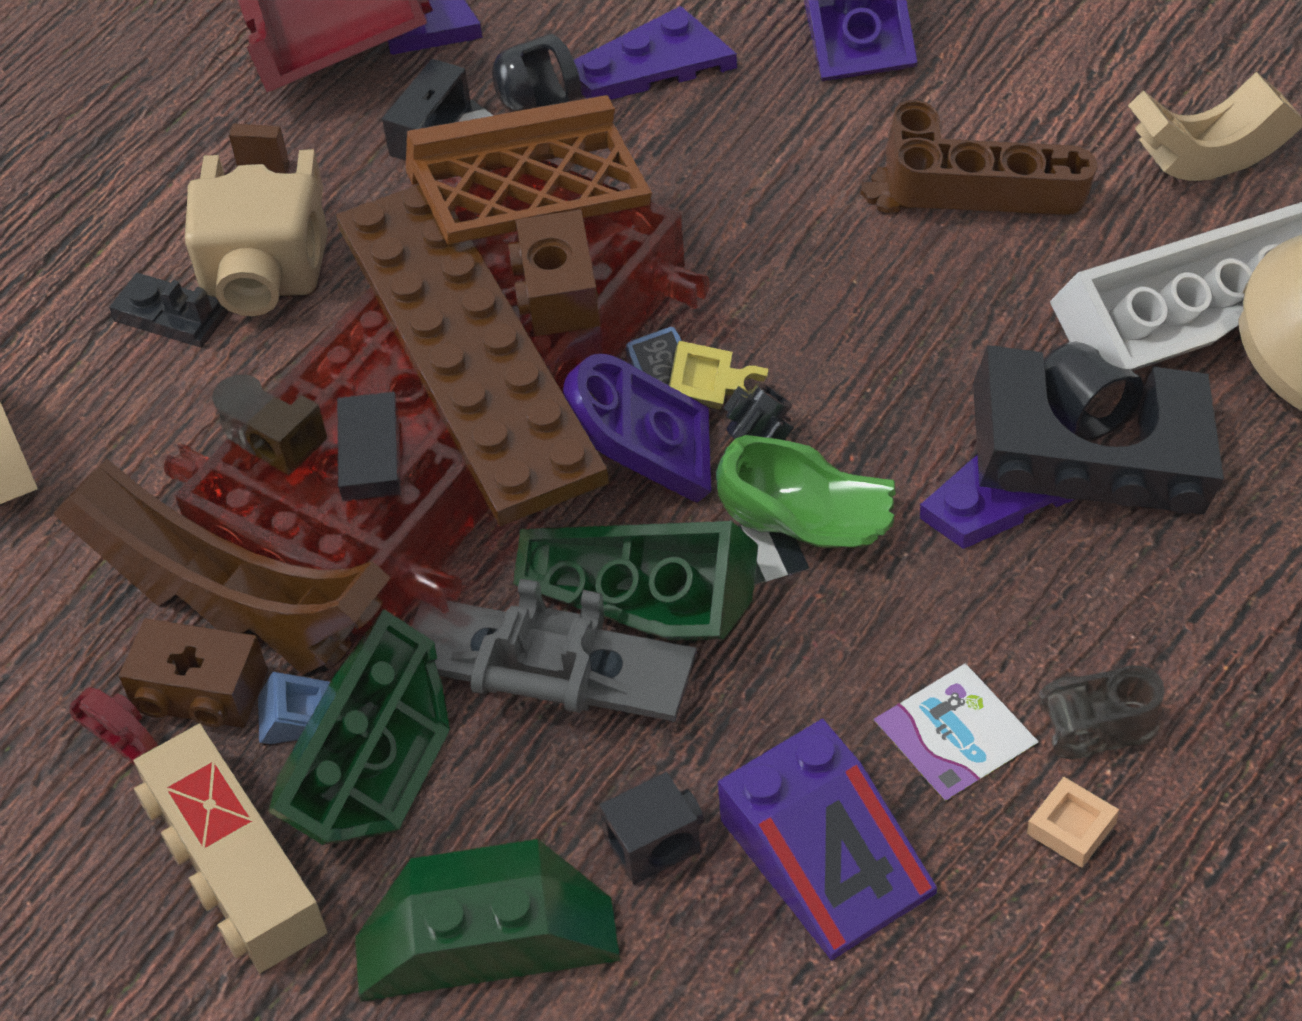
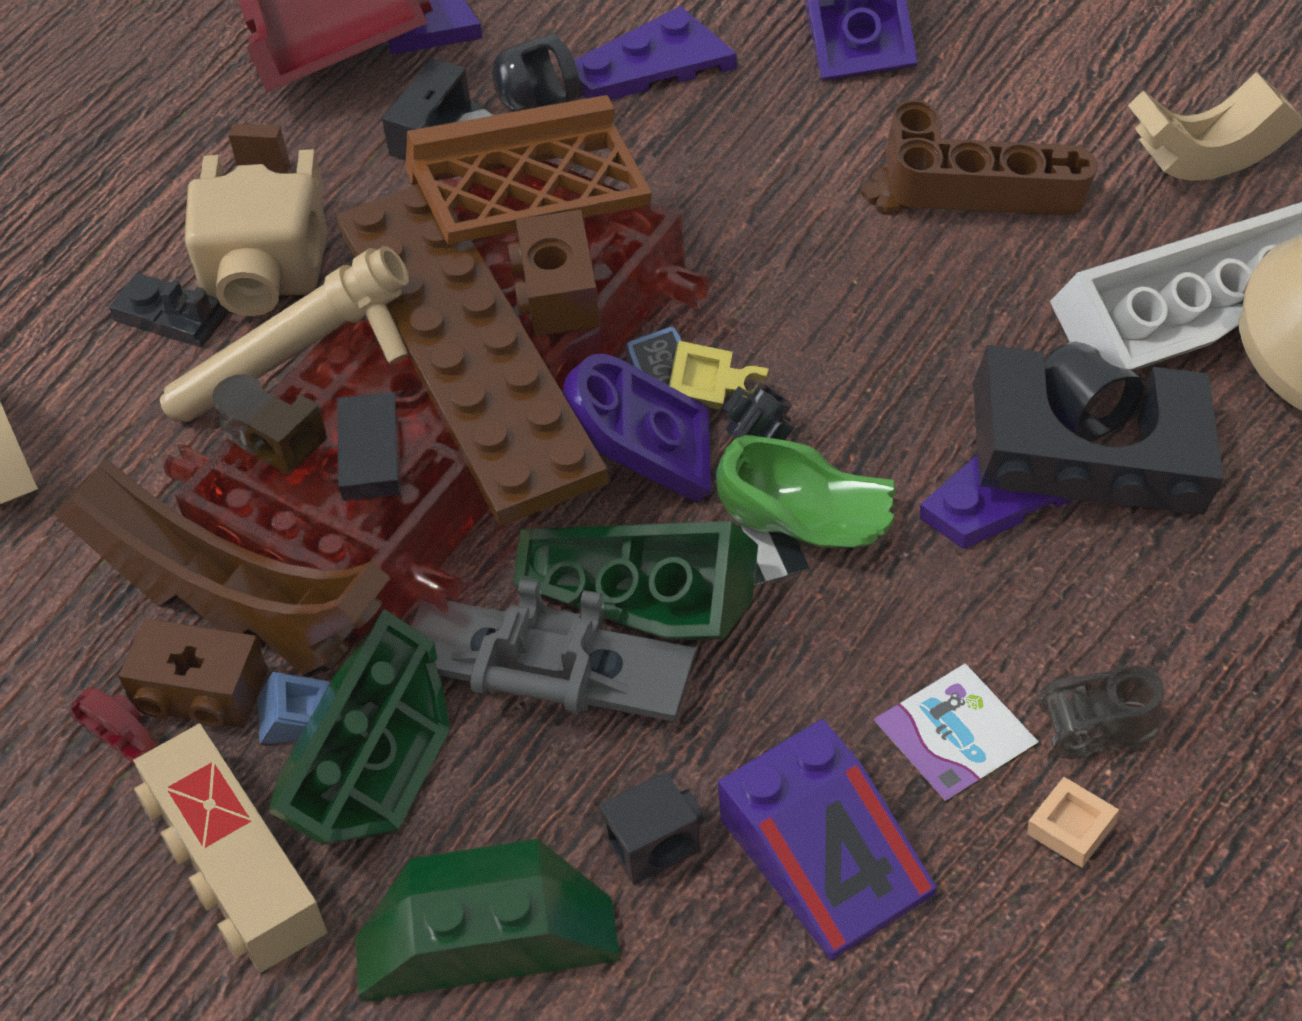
none -> tan cylinder [160,246,409,422]

